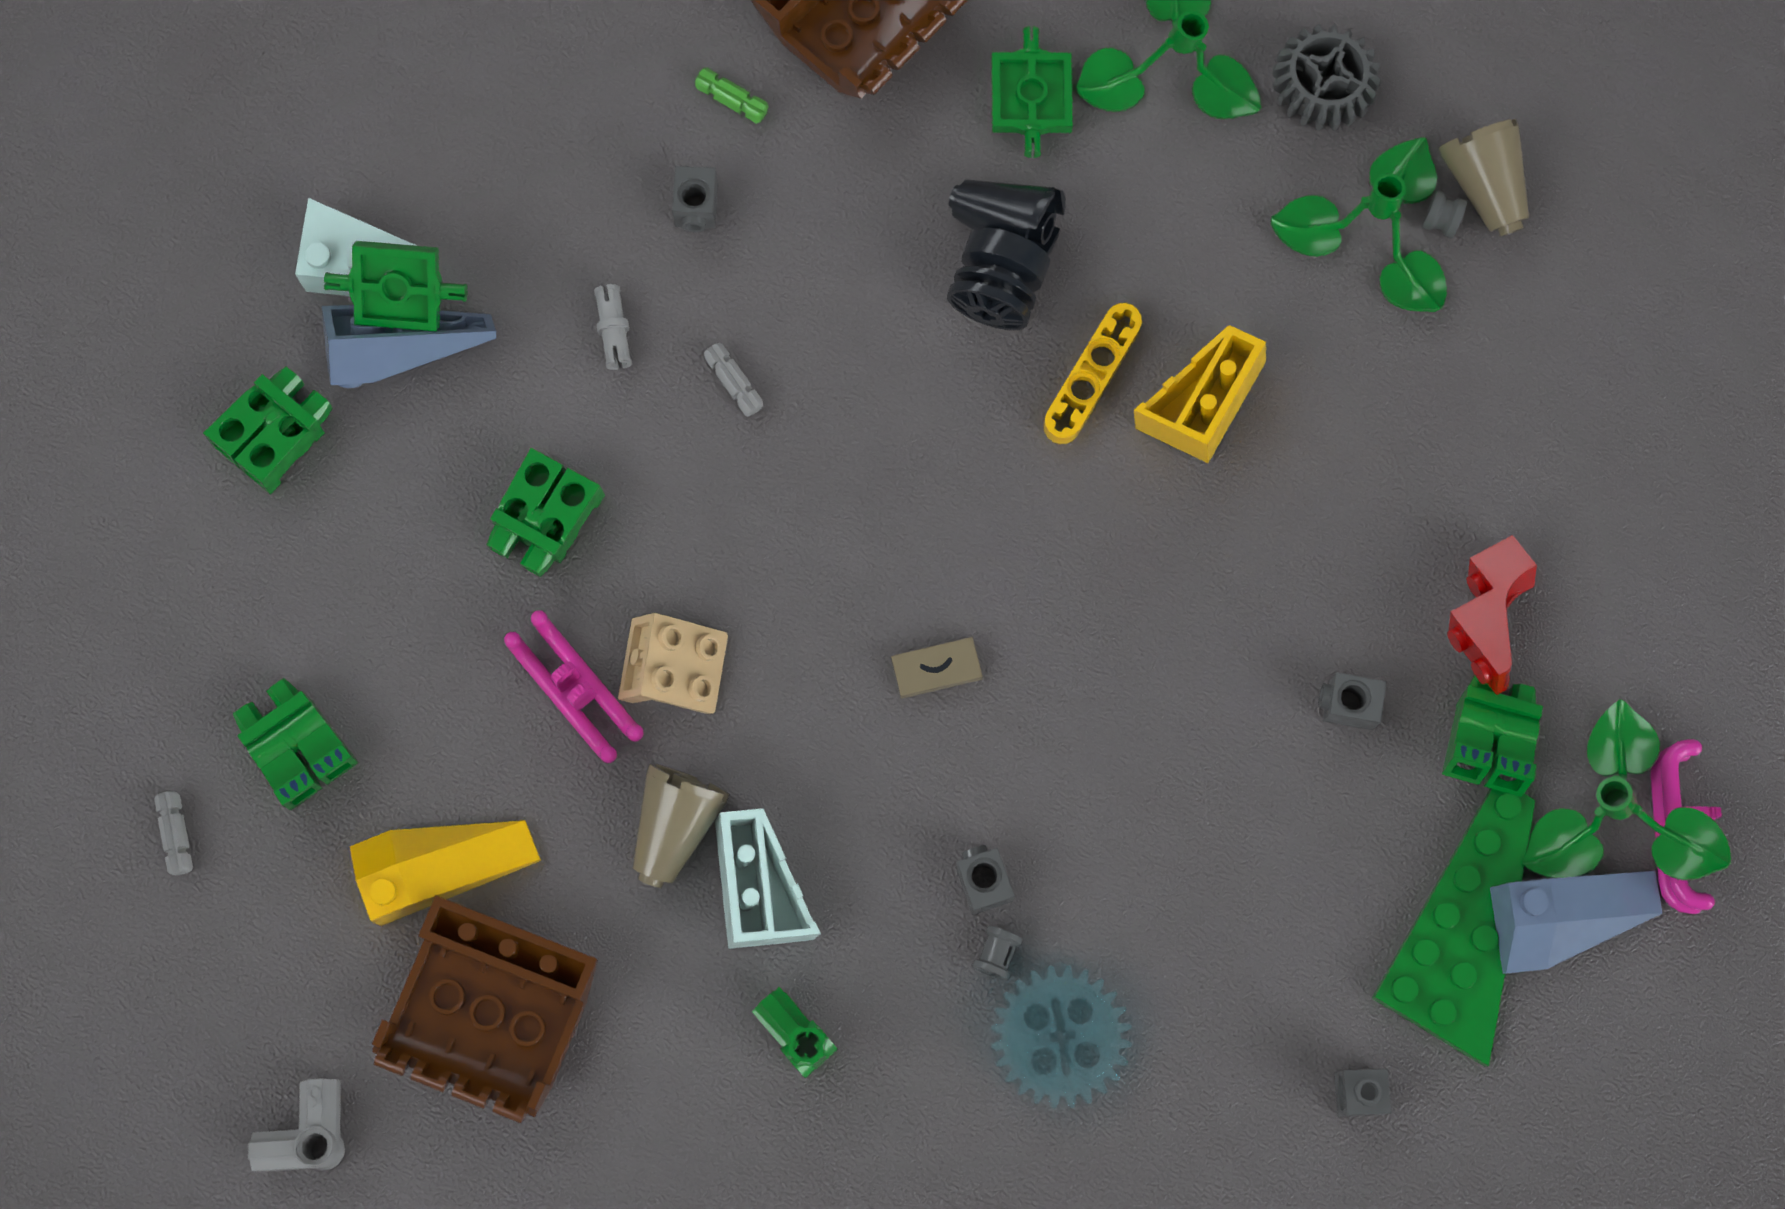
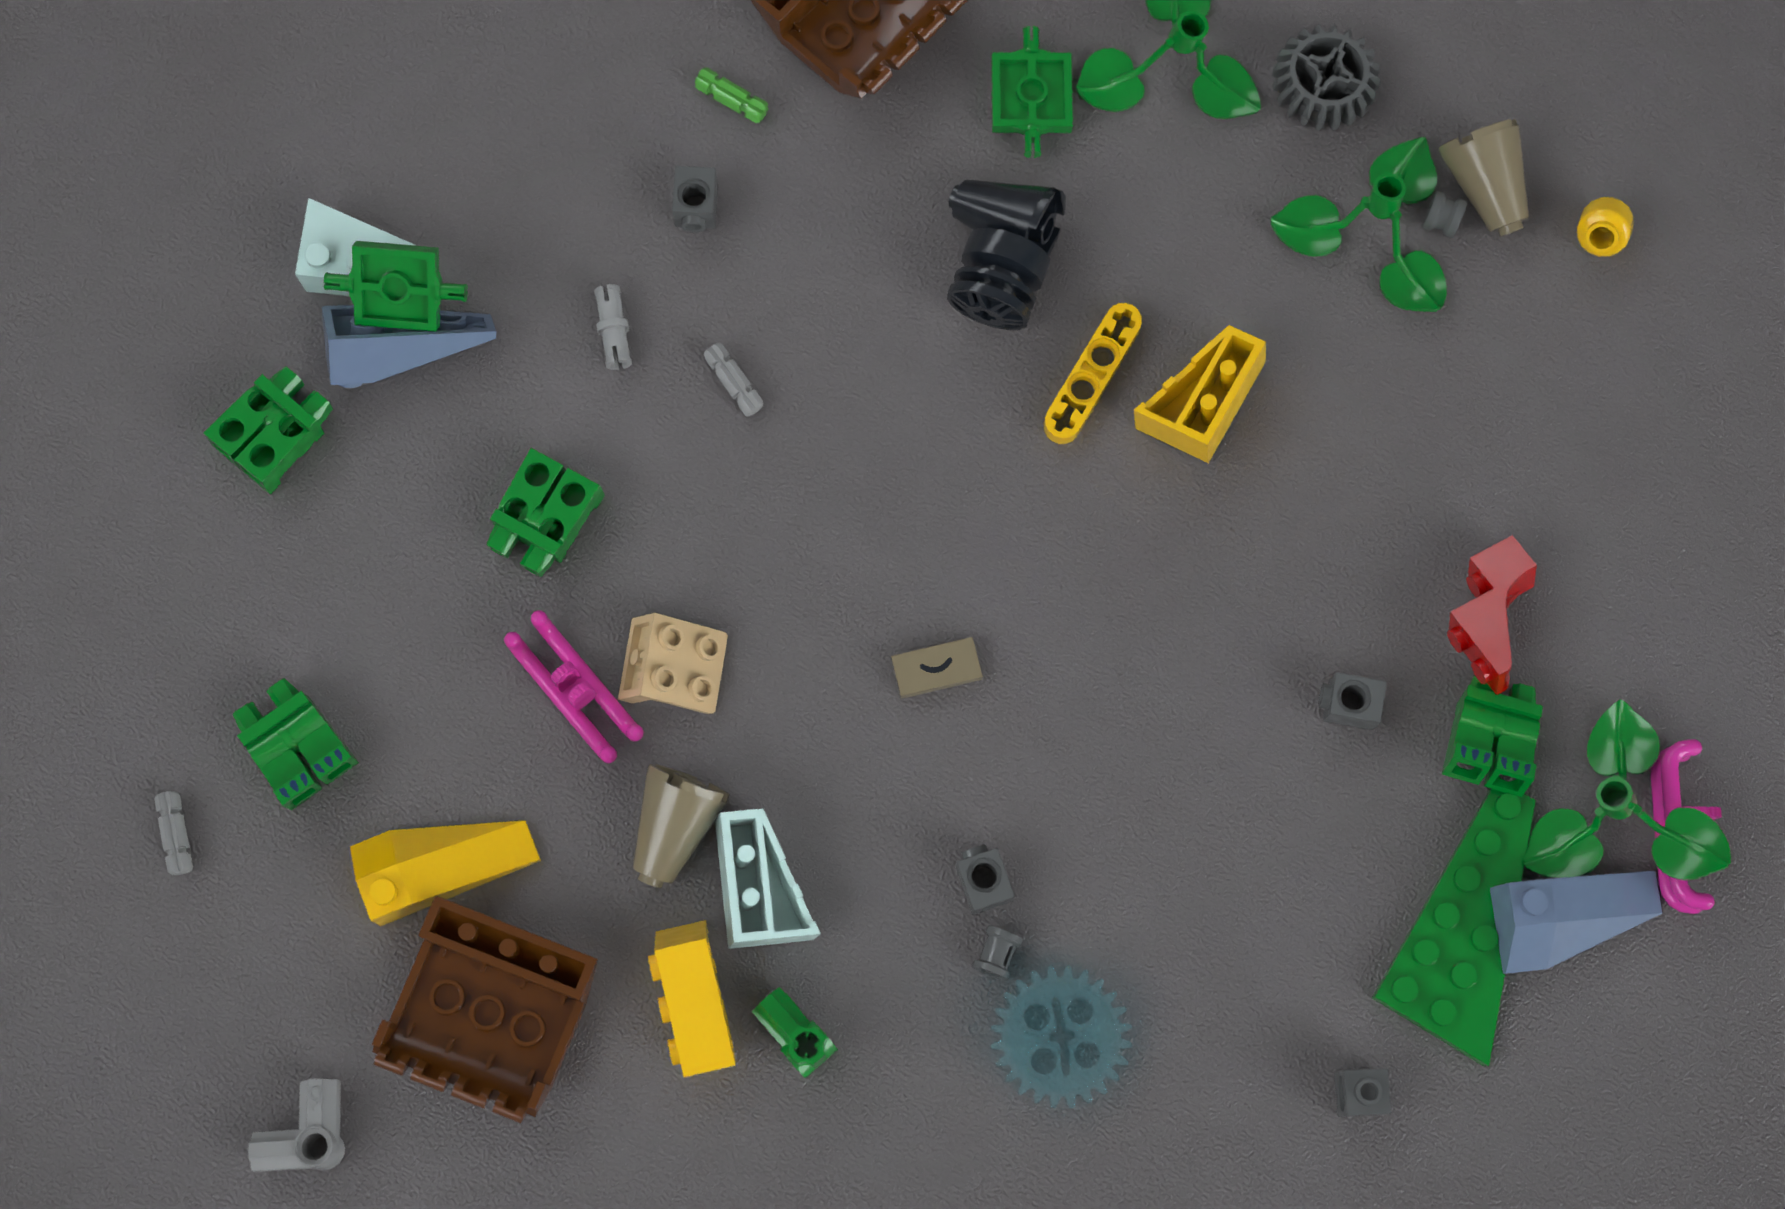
none -> yellow wedge [648,920,736,1077]
none -> yellow head [1577,197,1633,257]

